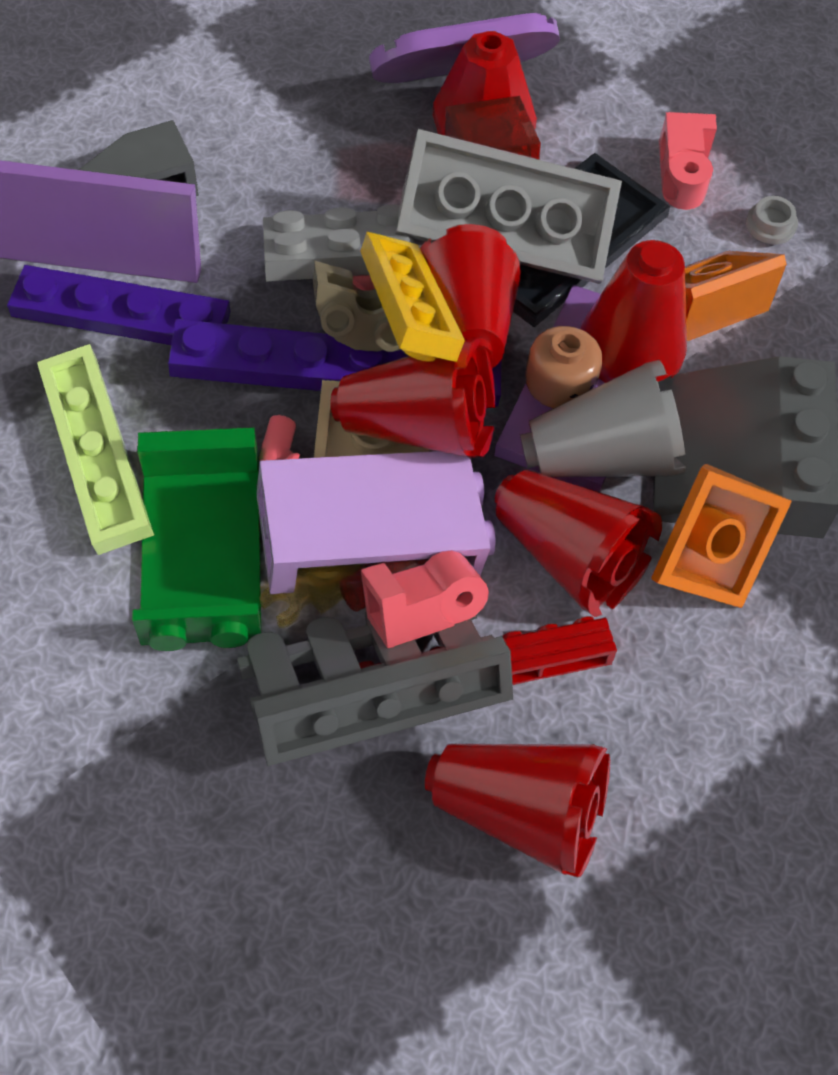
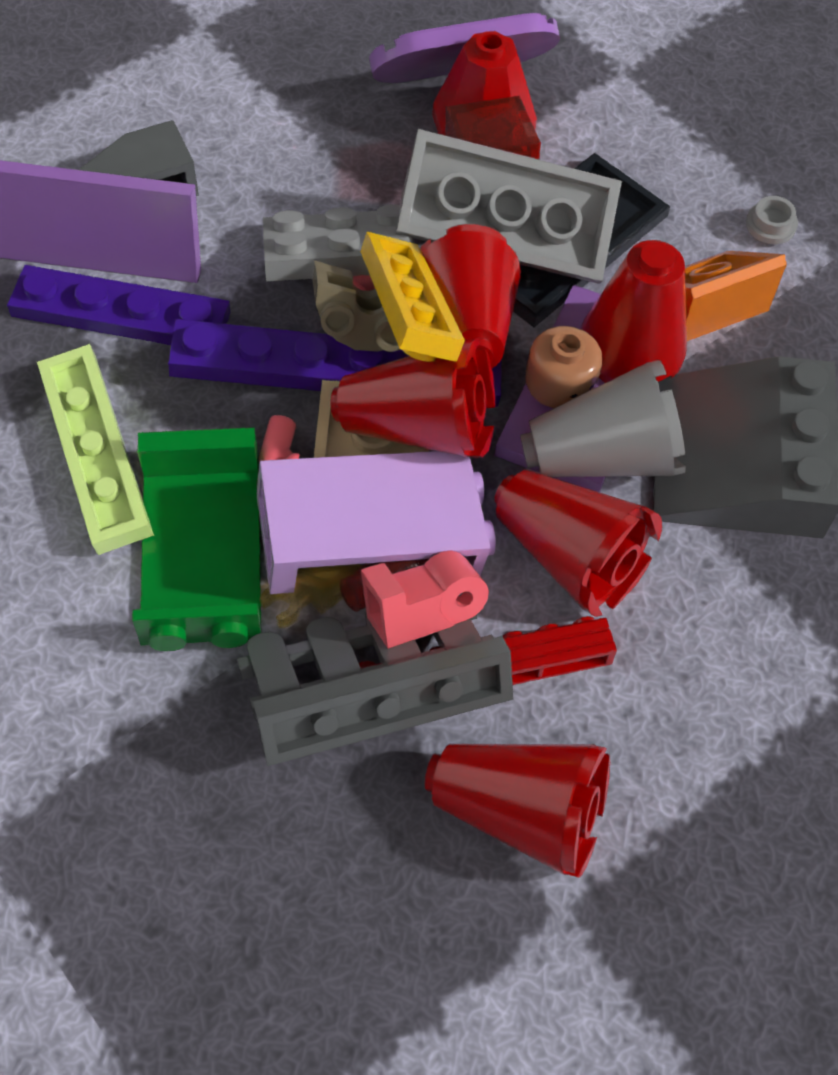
orange slope [651,464,792,608] -> none
coral leg [659,112,717,210] -> none

